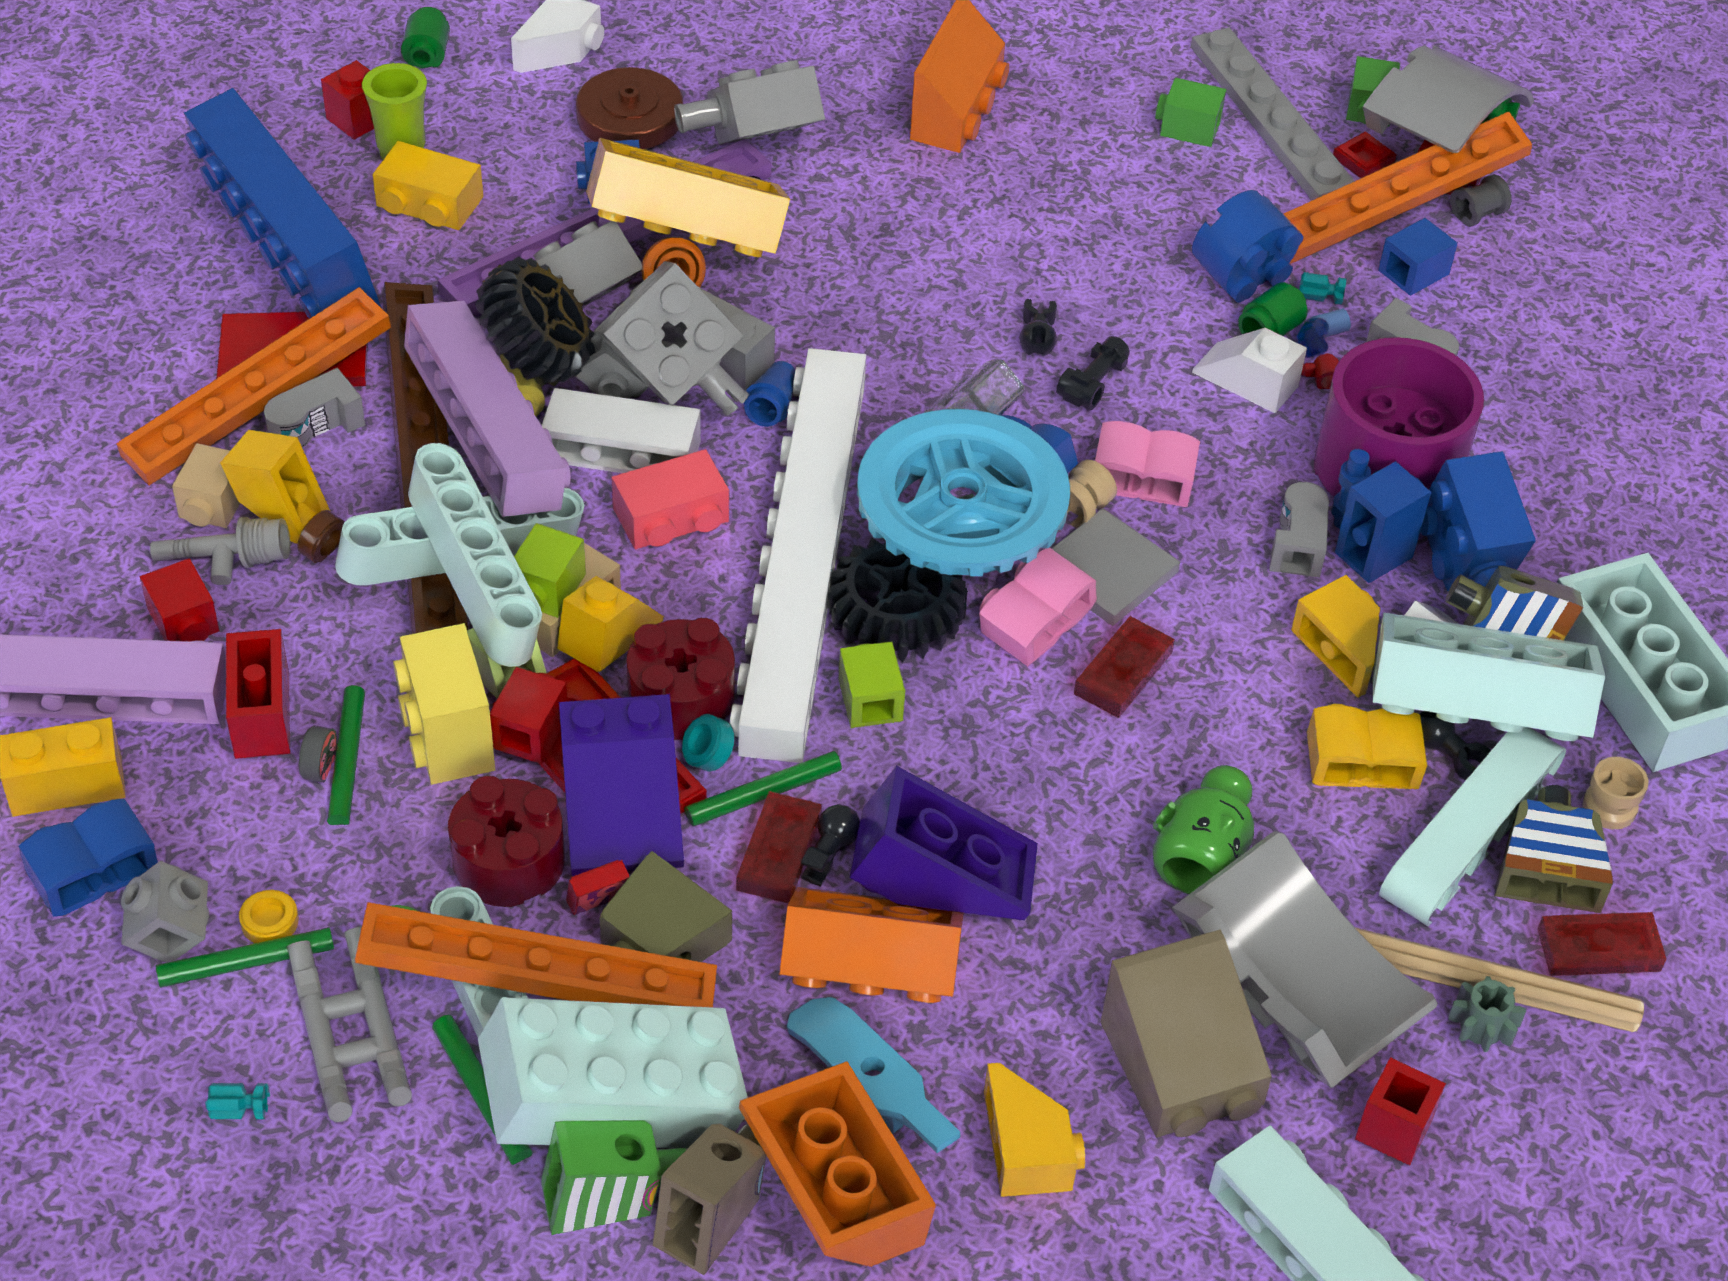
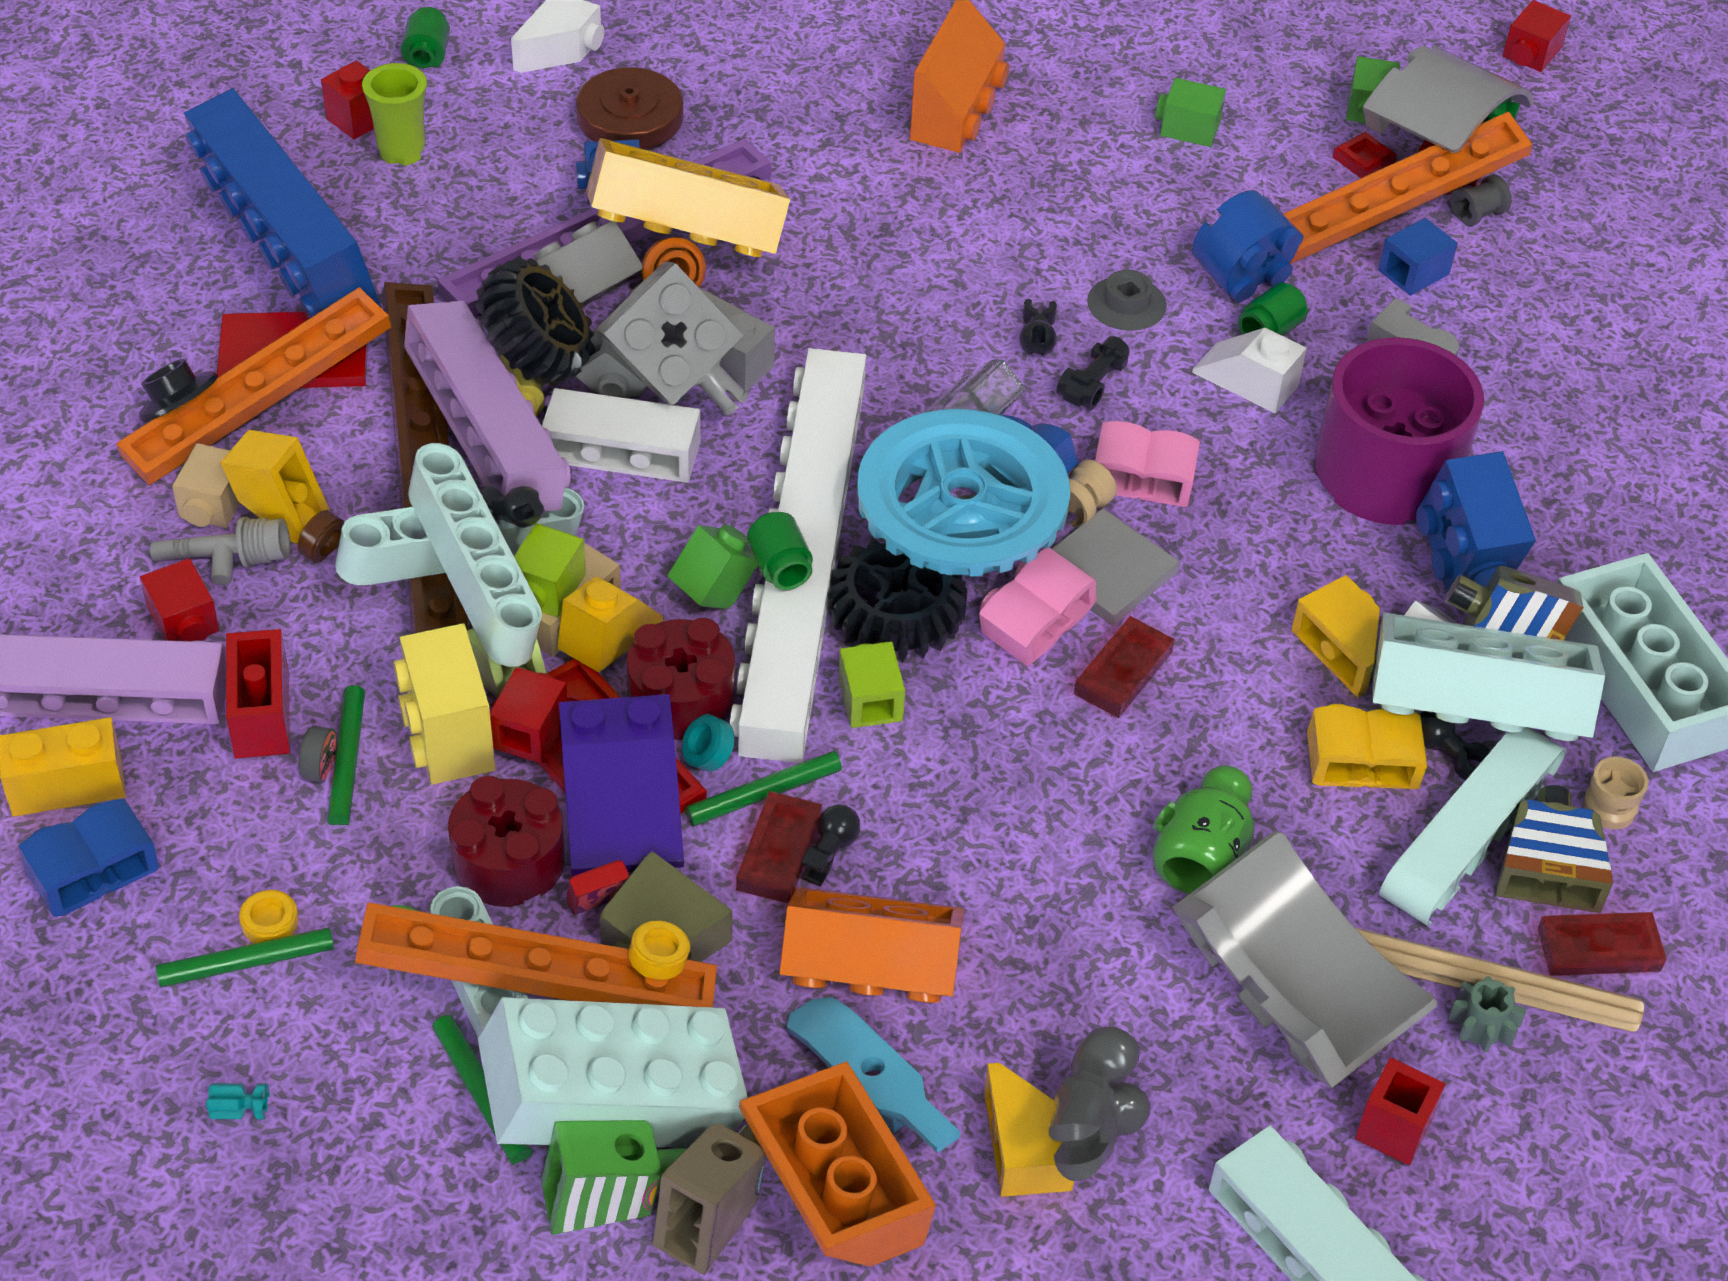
light grey brick [121,861,209,962] -> none
light grey leg [264,368,365,448] -> none
light grey piece [287,926,412,1122] -> none
yellow brick [373,141,484,230] -> none
coral brick [611,449,729,550] -> none
light grey brick [674,60,826,145] -> none
blue cone [744,361,795,427] -> none
dark purple slope [849,765,1038,921] -> none
dark tan slope [1100,929,1272,1138] -> none
light grey plate [1190,27,1354,200] -> none
light grey leg [1269,482,1329,578] -> none
clear blue arm [1296,308,1351,358] -> none
teal piece [1299,272,1347,305] -> none
red hand [1301,353,1339,389] -> none
blue brick [1331,449,1431,583] -> none
none -> black piece [139,359,218,421]
none -> black arm [479,485,544,528]
none -> yellow tile [628,921,690,980]
none -> bright green brick [667,524,758,609]
none -> green brick [747,512,813,590]
none -> dark grey piece [1049,1027,1151,1181]
none -> dark grey piece [1087,270,1167,331]
none -> red brick [1503,0,1572,72]

